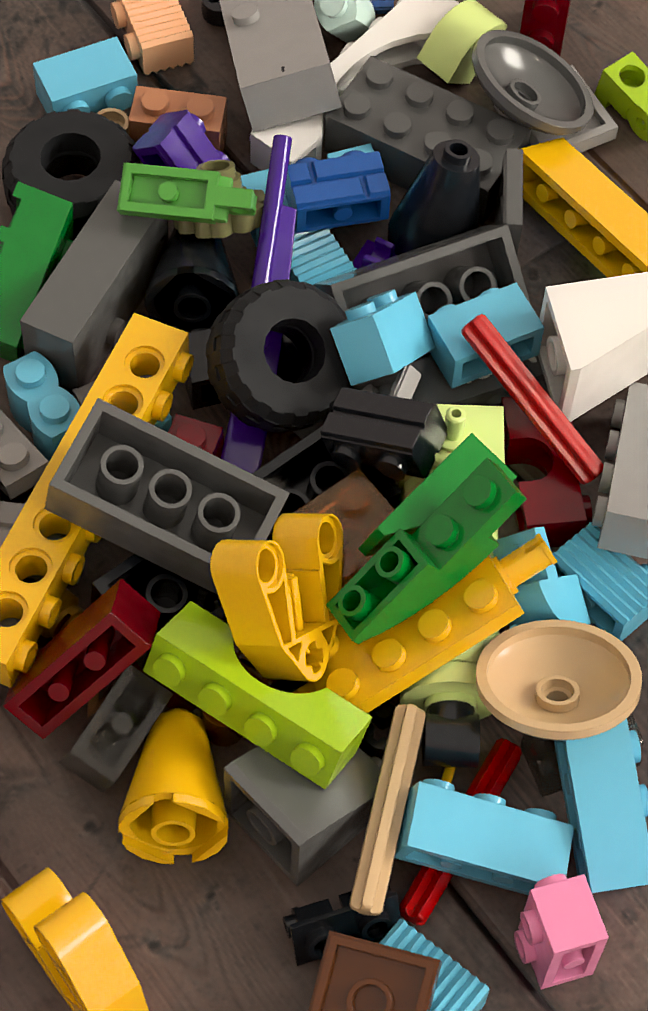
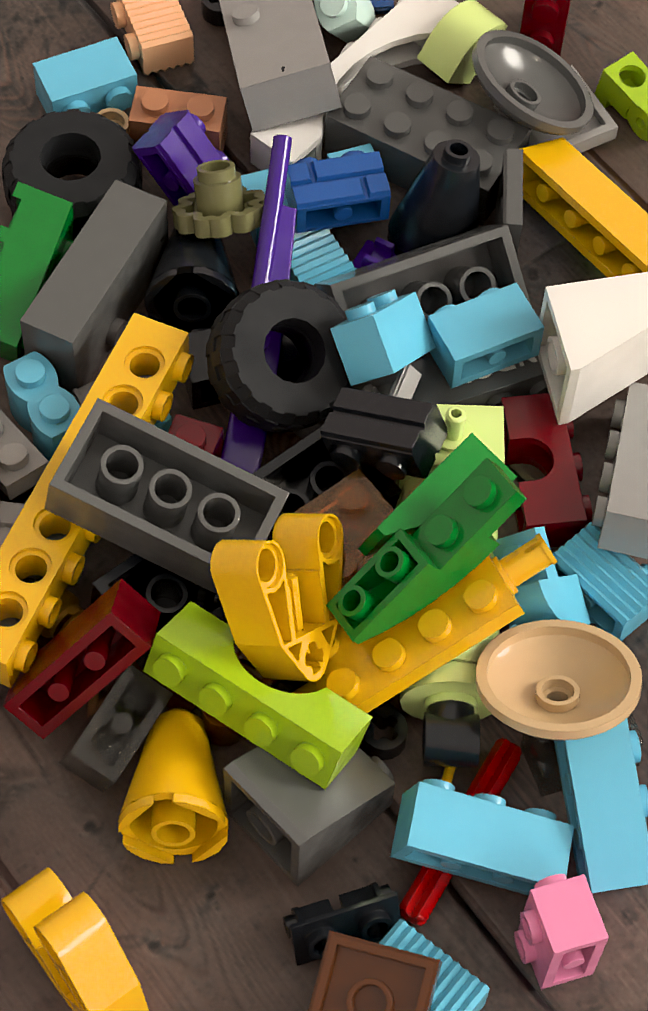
bright green hinge [117,162,257,224] -> none
tan axle [349,704,426,916] -> none
axle [461,314,604,485] -> none

